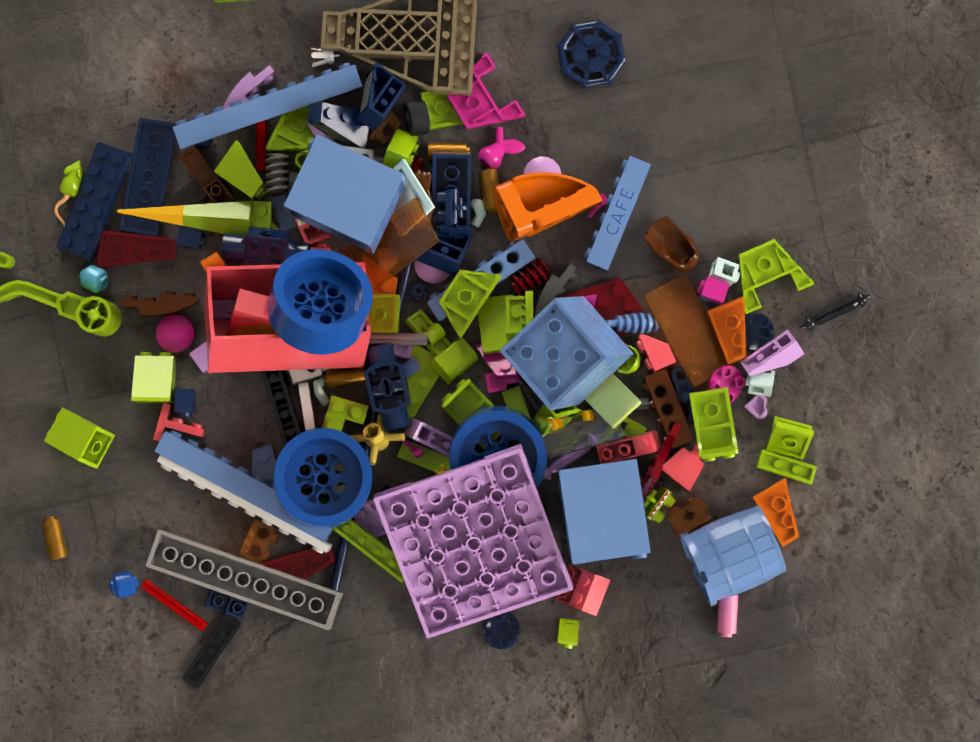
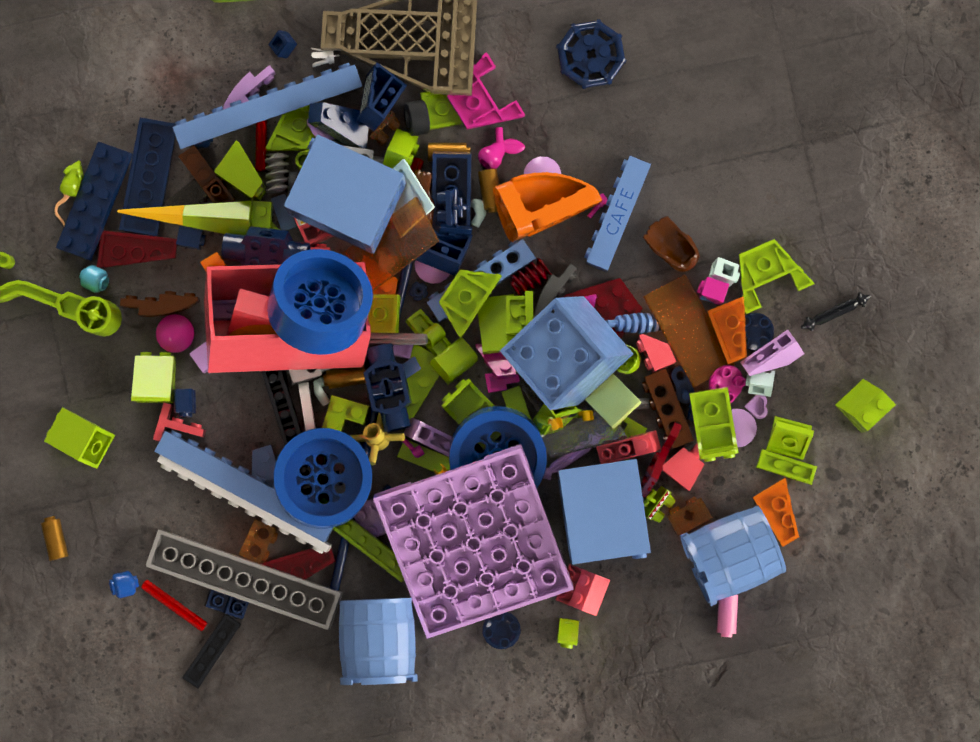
none -> dark blue slope [268,30,297,58]
none -> medium blue piece [338,598,418,685]
none -> lavender dish [732,409,757,447]
none -> lime slope [835,379,896,433]

